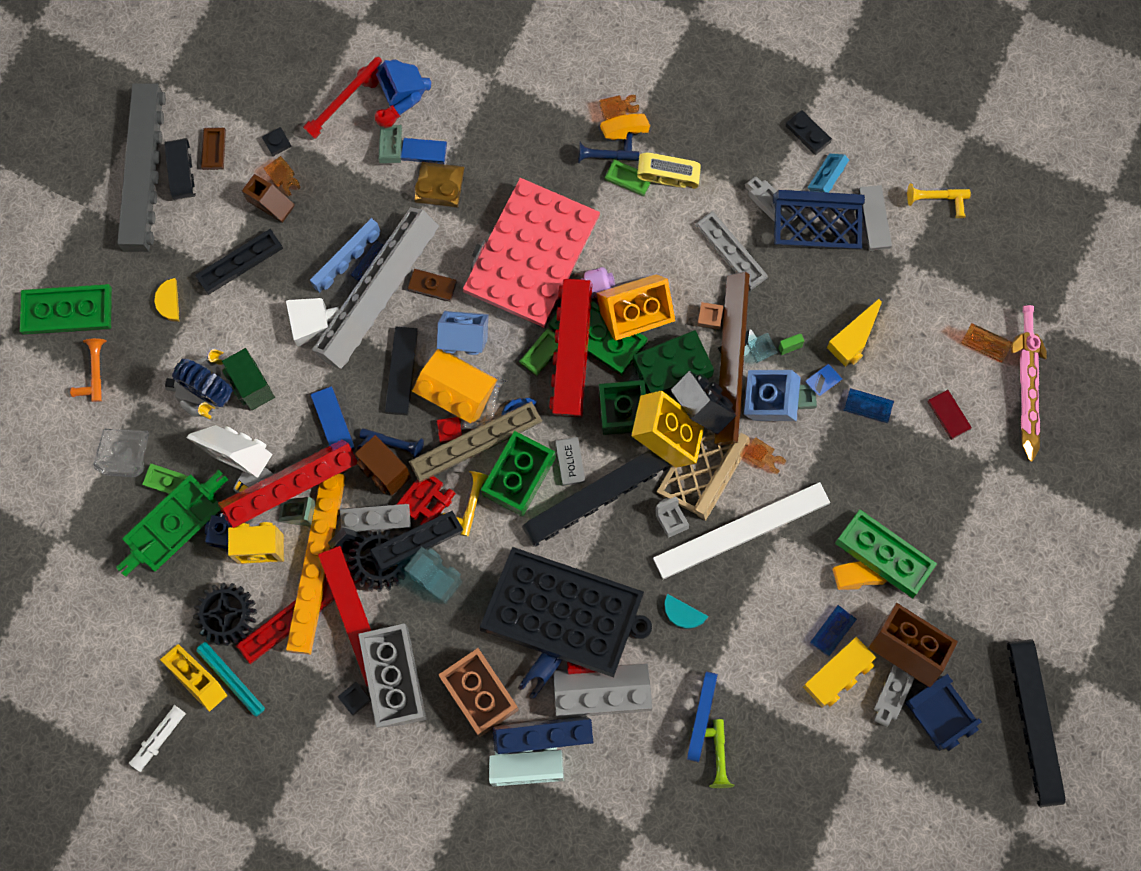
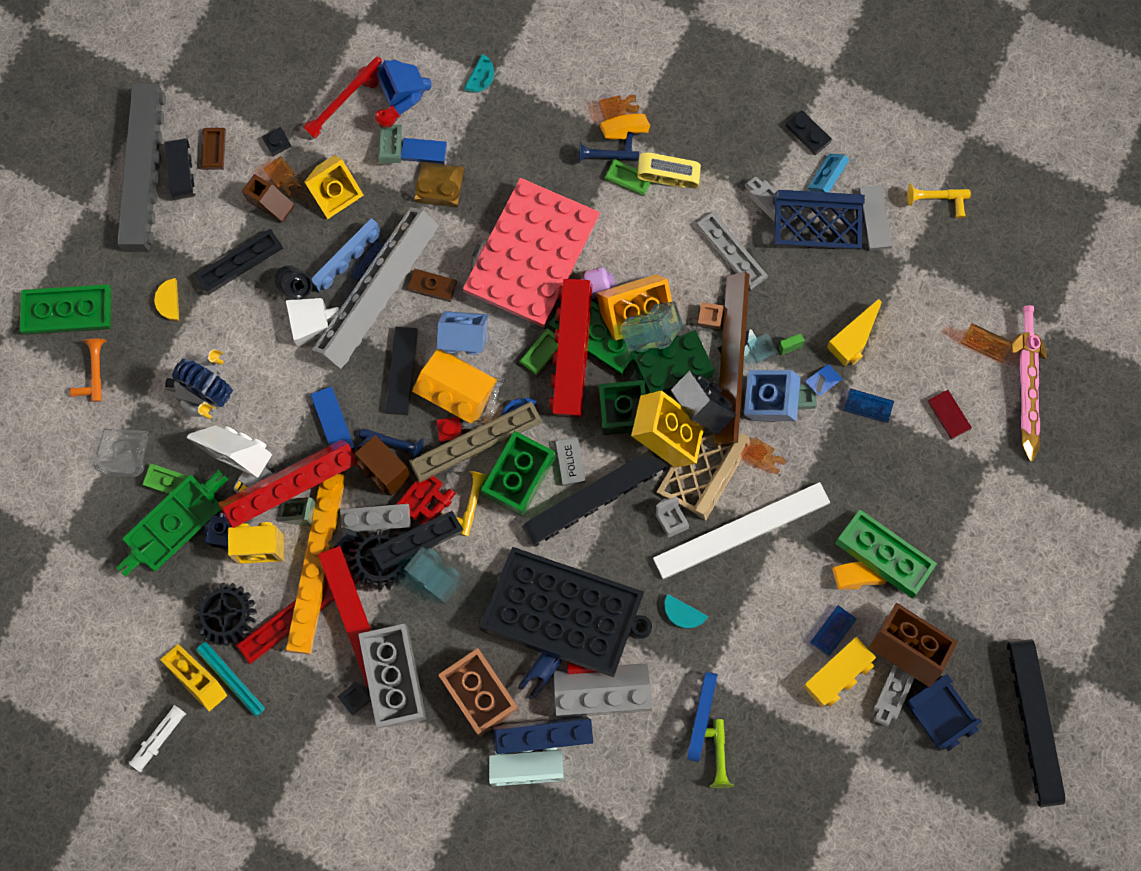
dark green brick [222,348,275,410] -> none
none -> black wheel [274,265,313,300]
none -> yellow slope [304,154,364,219]
none -> teal tile [464,54,495,93]
none -> clear light blue brick [620,301,683,352]

